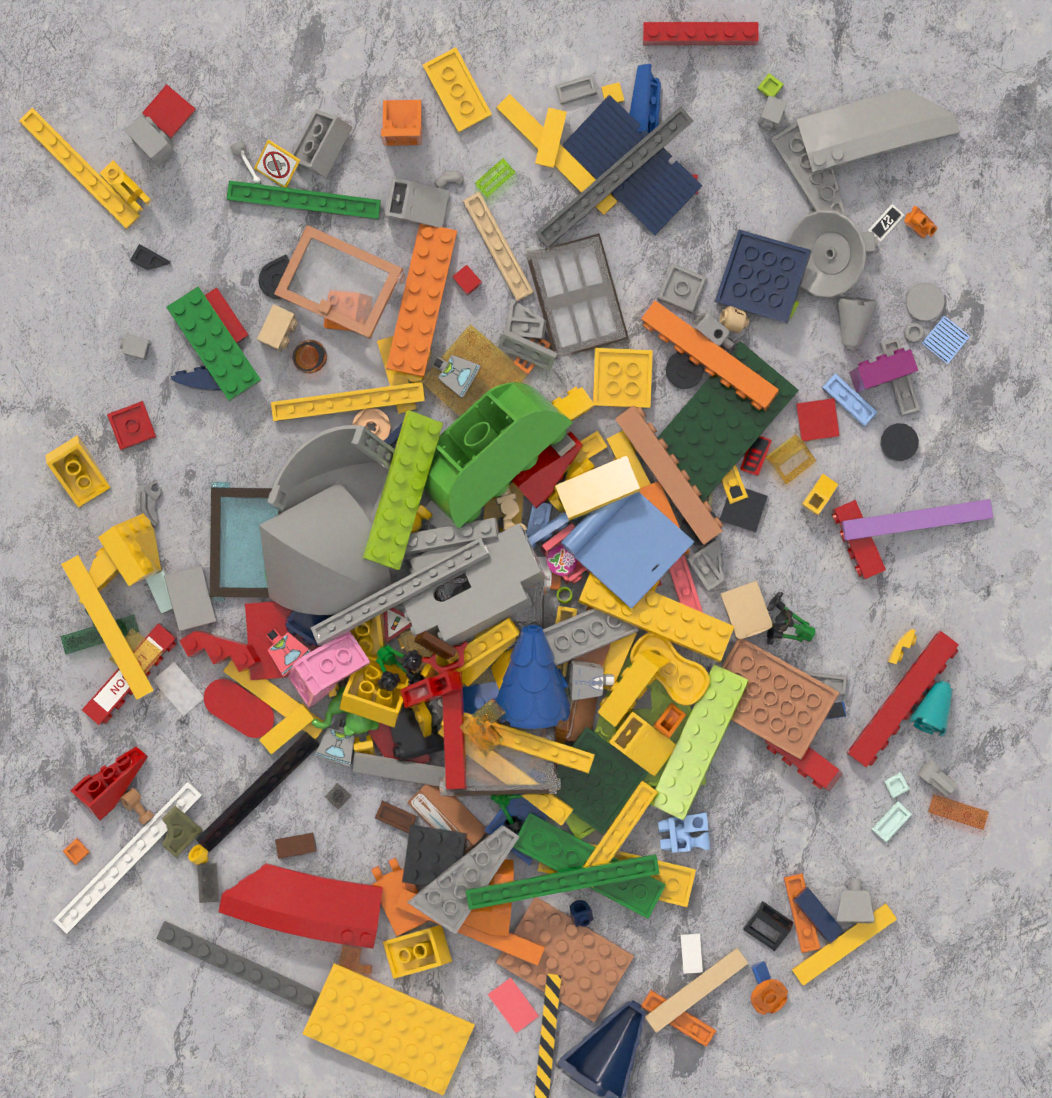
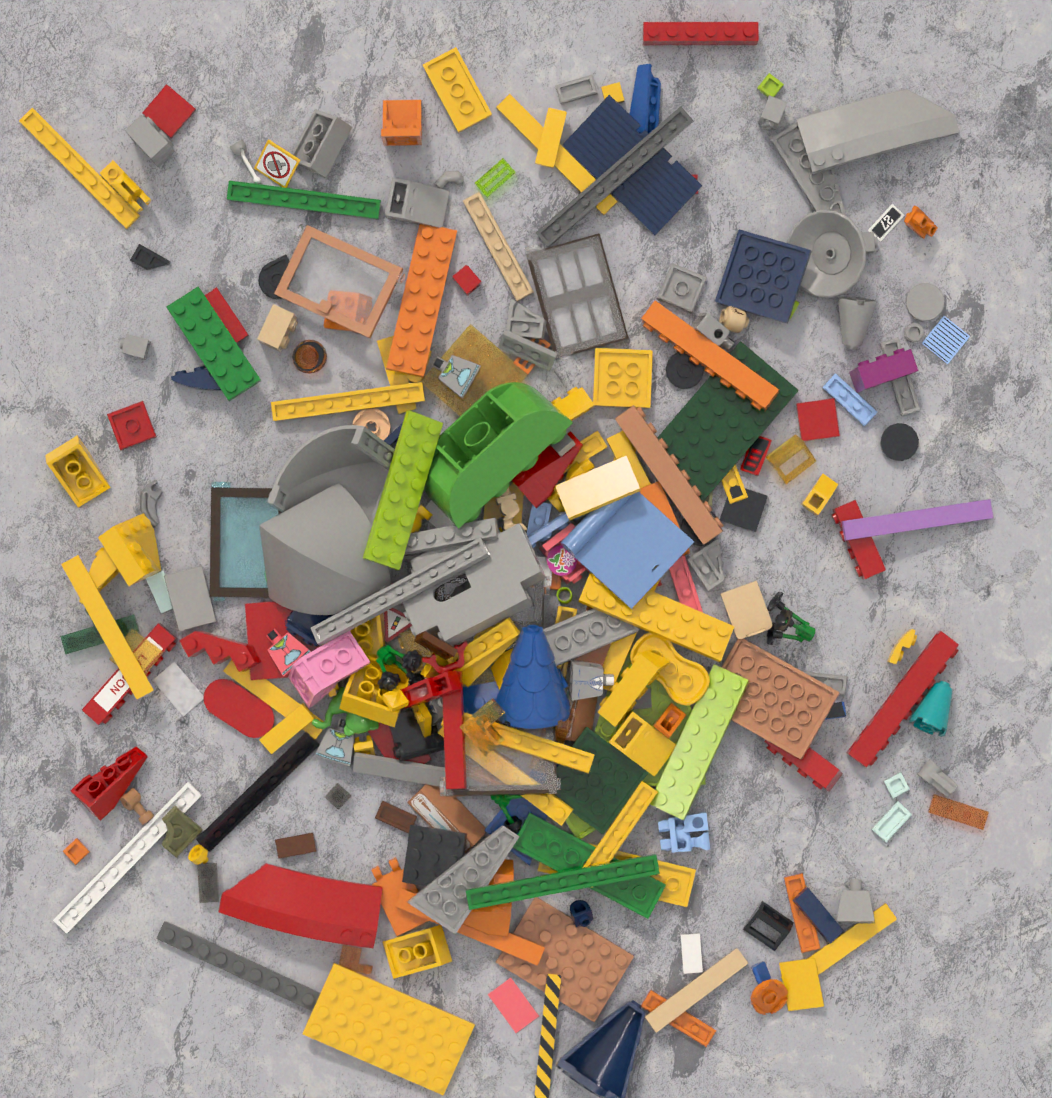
none -> yellow tile [382,688,409,712]
none -> yellow window [779,958,824,1011]

